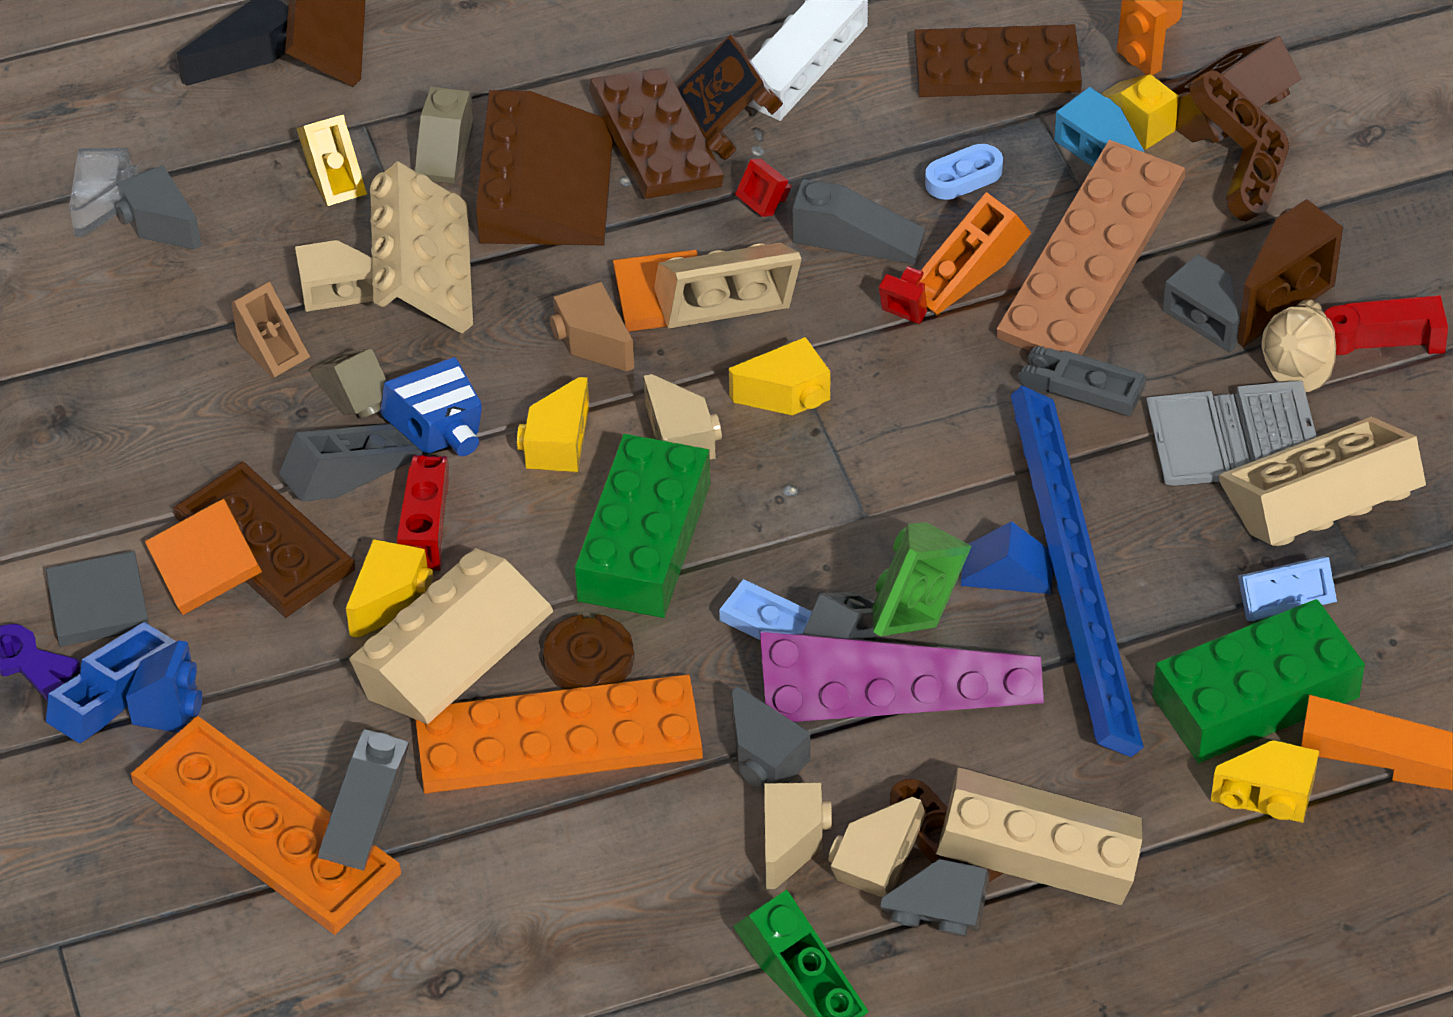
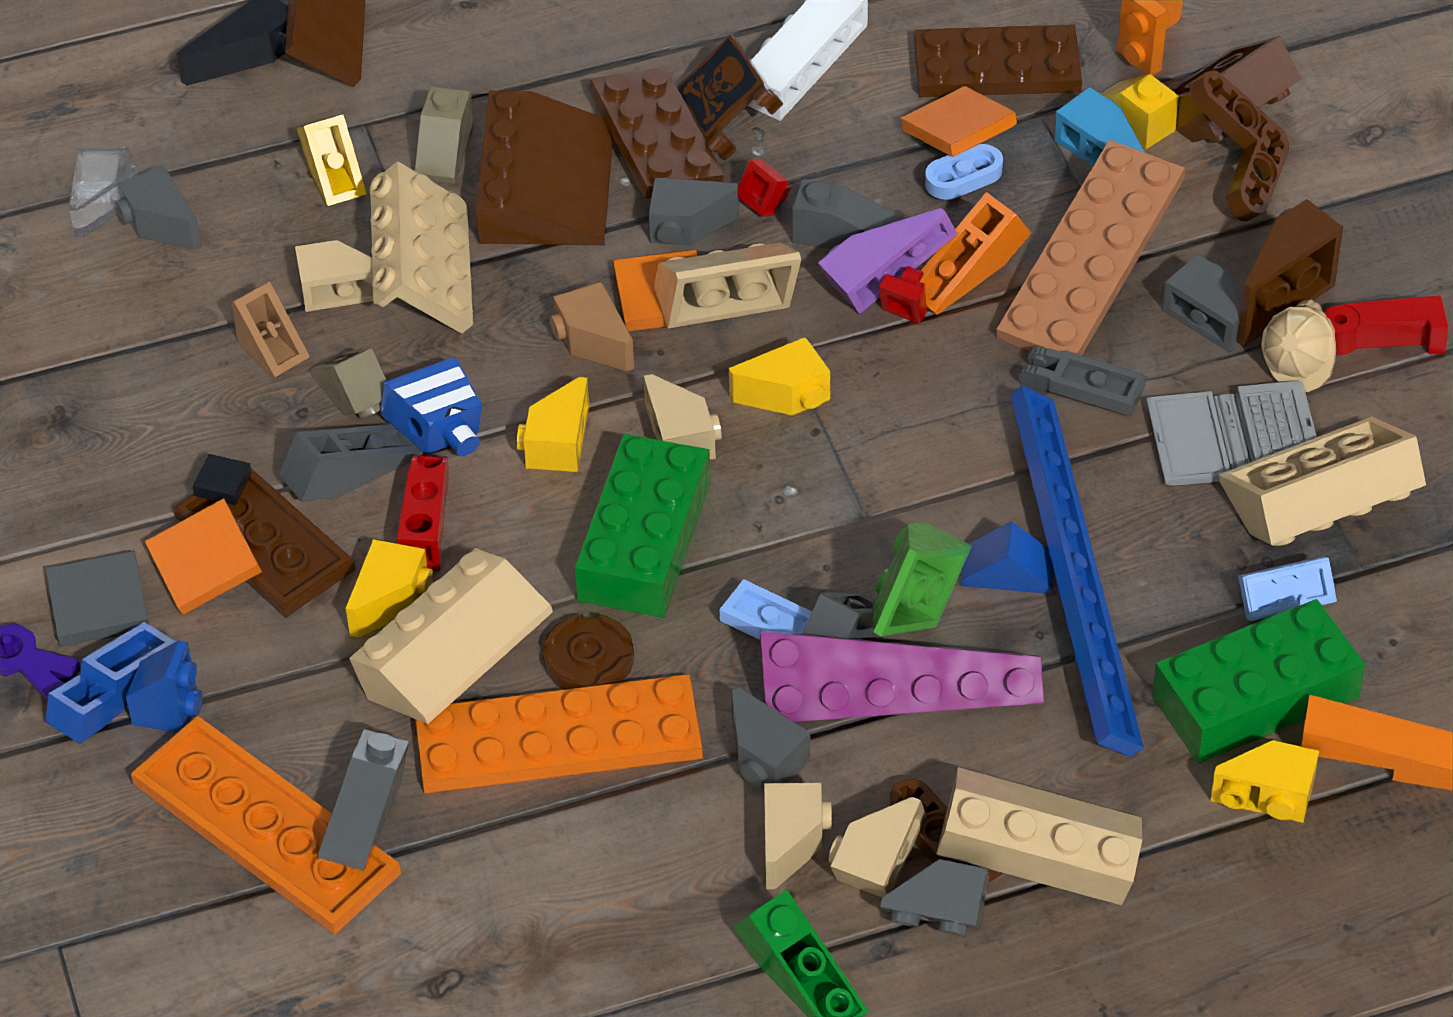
none -> black tile [193,454,252,506]
none -> dark grey slope [649,177,739,245]
none -> medium lavender slope [818,208,957,314]
none -> orange tile [901,86,1017,157]

